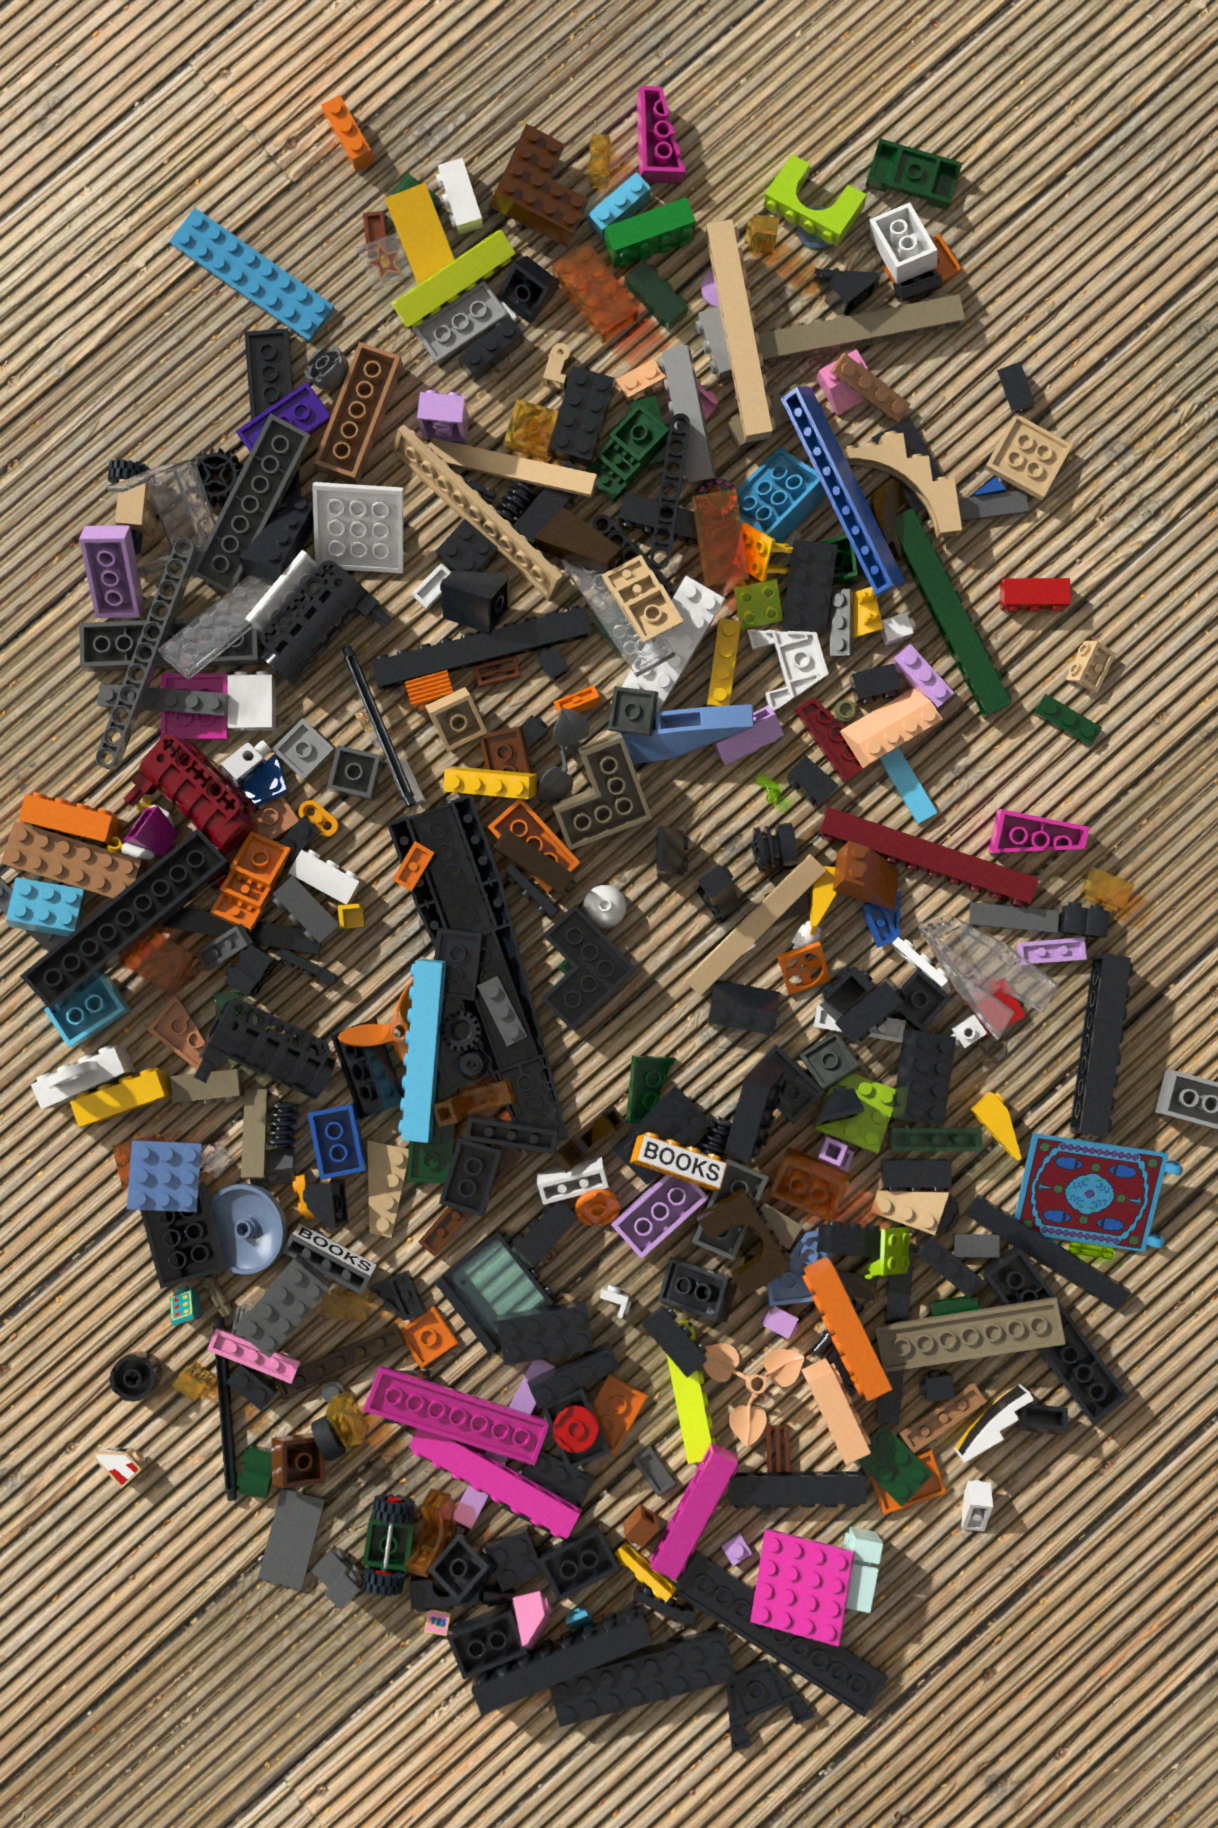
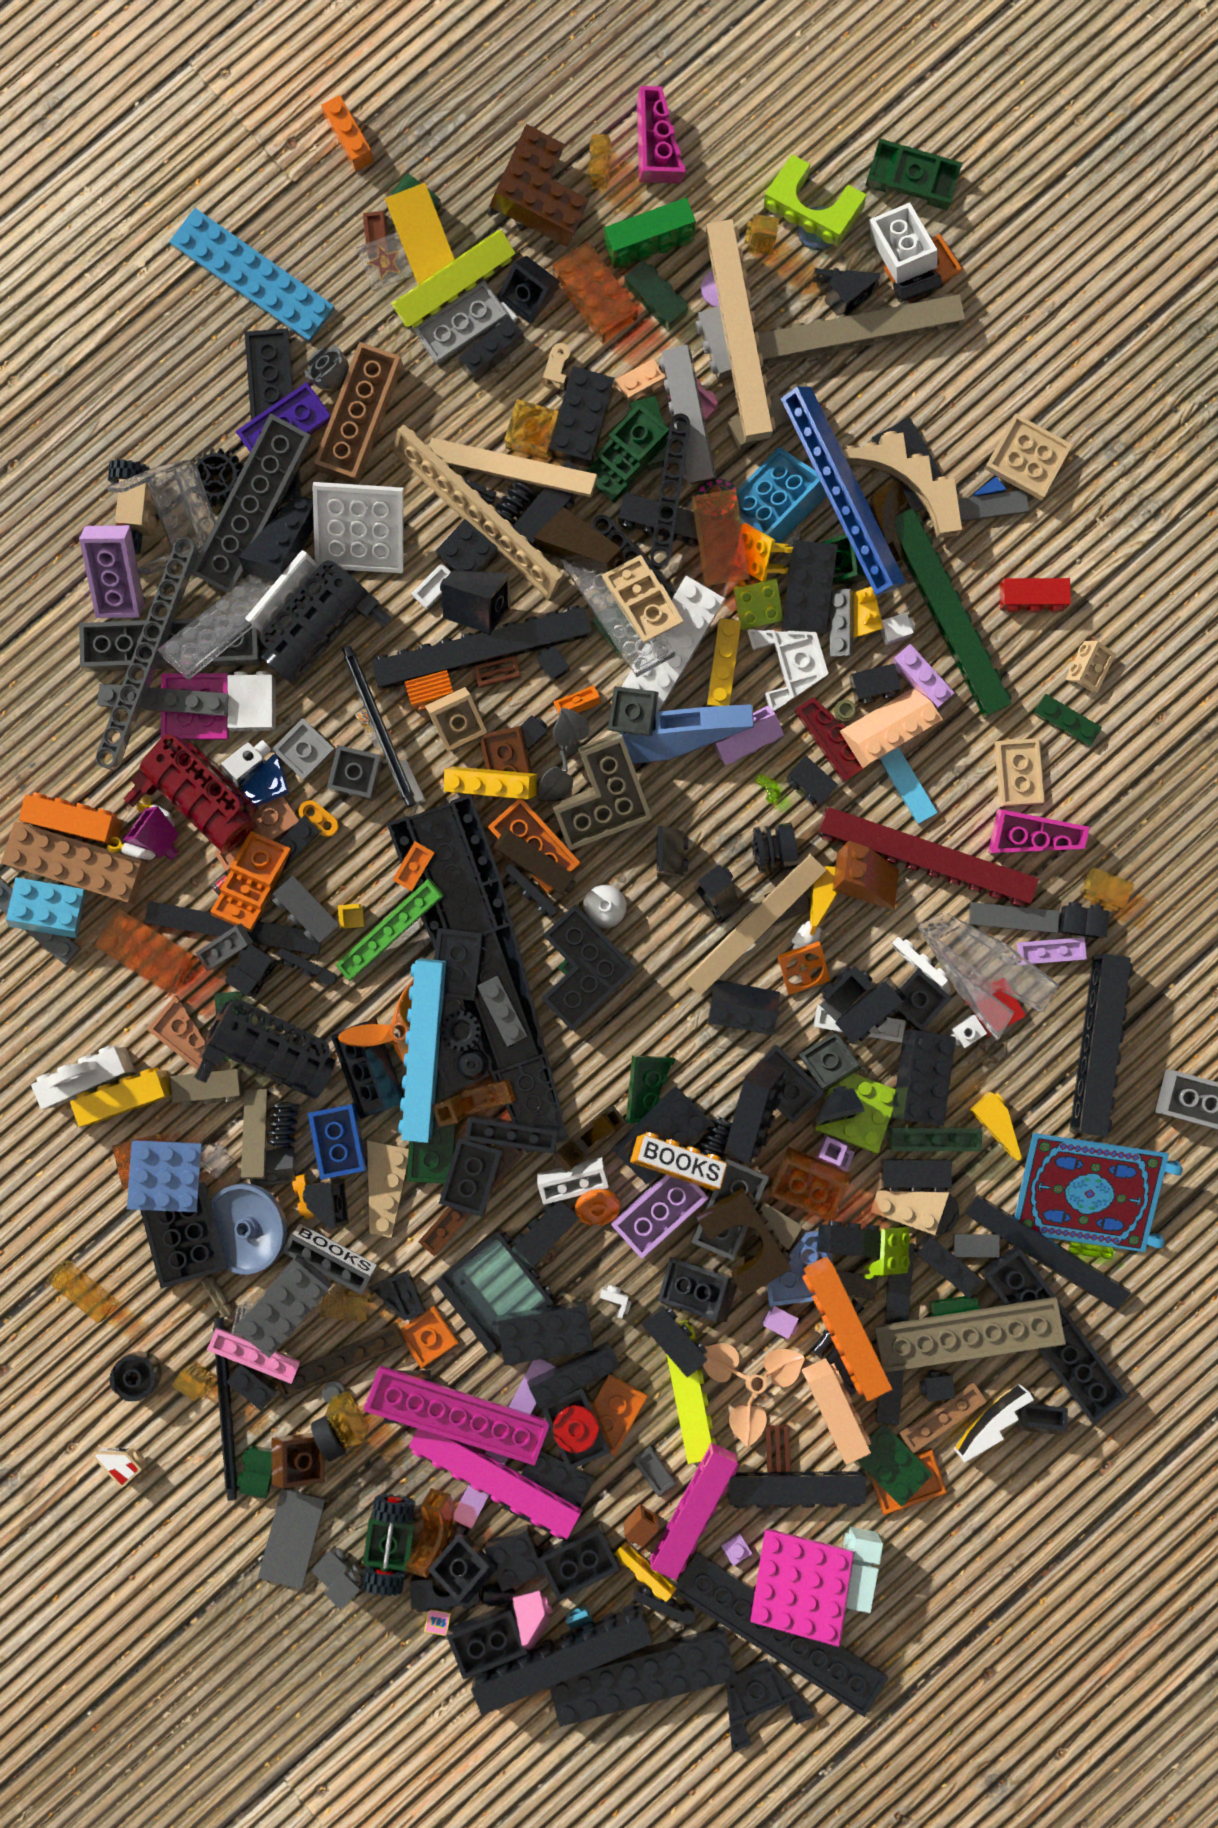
black brick [20,828,230,1014] -> none
medium azure brick [44,973,131,1047] -> none
teal slope [170,1285,204,1326] -> none
white brick [288,849,362,905] -> none
lavender brick [417,390,470,444] -> none
white brick [436,158,483,235] -> none
medium azure brick [588,172,651,241] -> none
bright pink slope [816,349,868,416] -> none
medium nougat plate [830,353,911,423] -> none
blue wing [860,891,902,948] -> none
white slope [961,1480,993,1531] -> none
black hinge [997,362,1035,414] -> none
none -> clear yellow brick [46,1260,119,1323]
none -> bright green tile [335,879,445,982]
none -> tan tile [994,738,1045,807]

